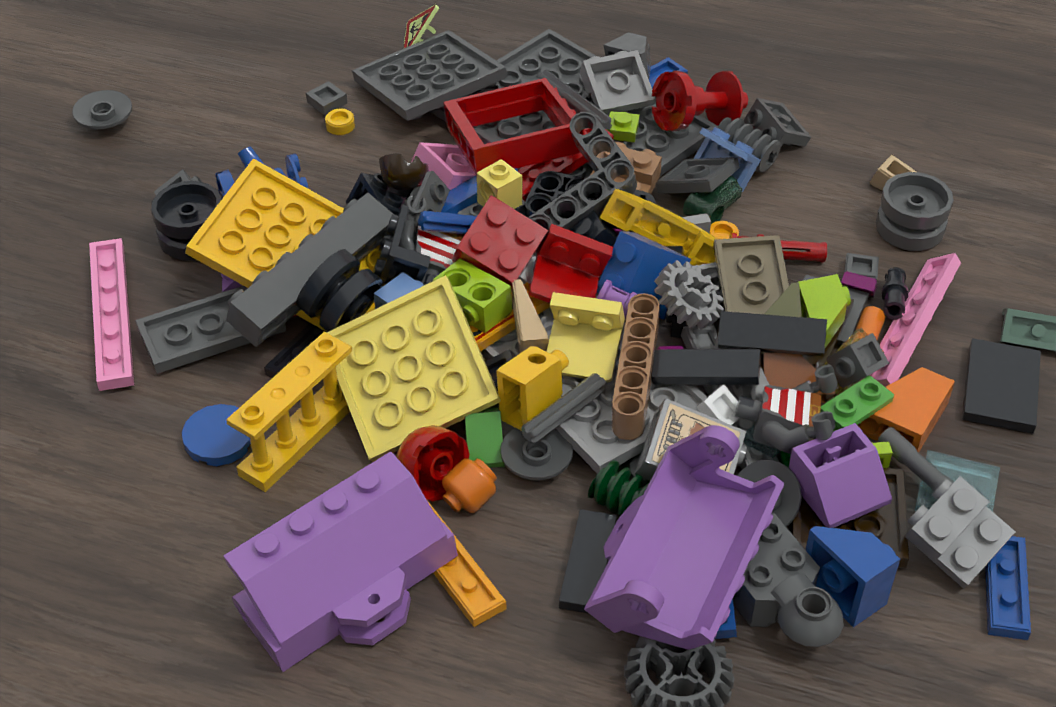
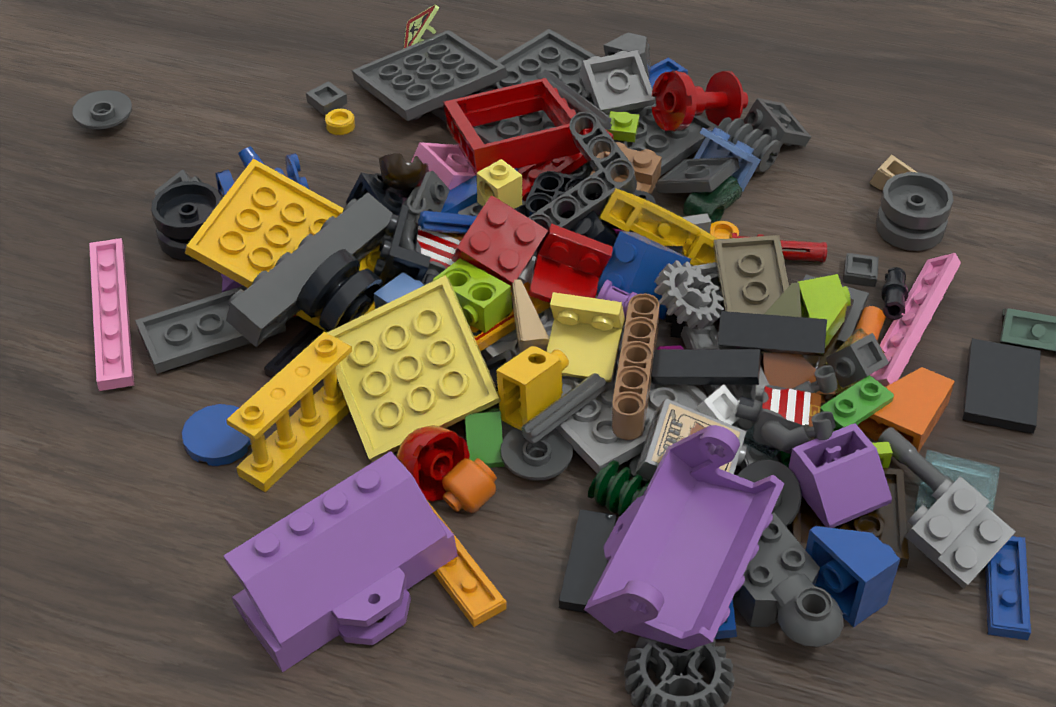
magenta tile [841,271,877,297] -> none

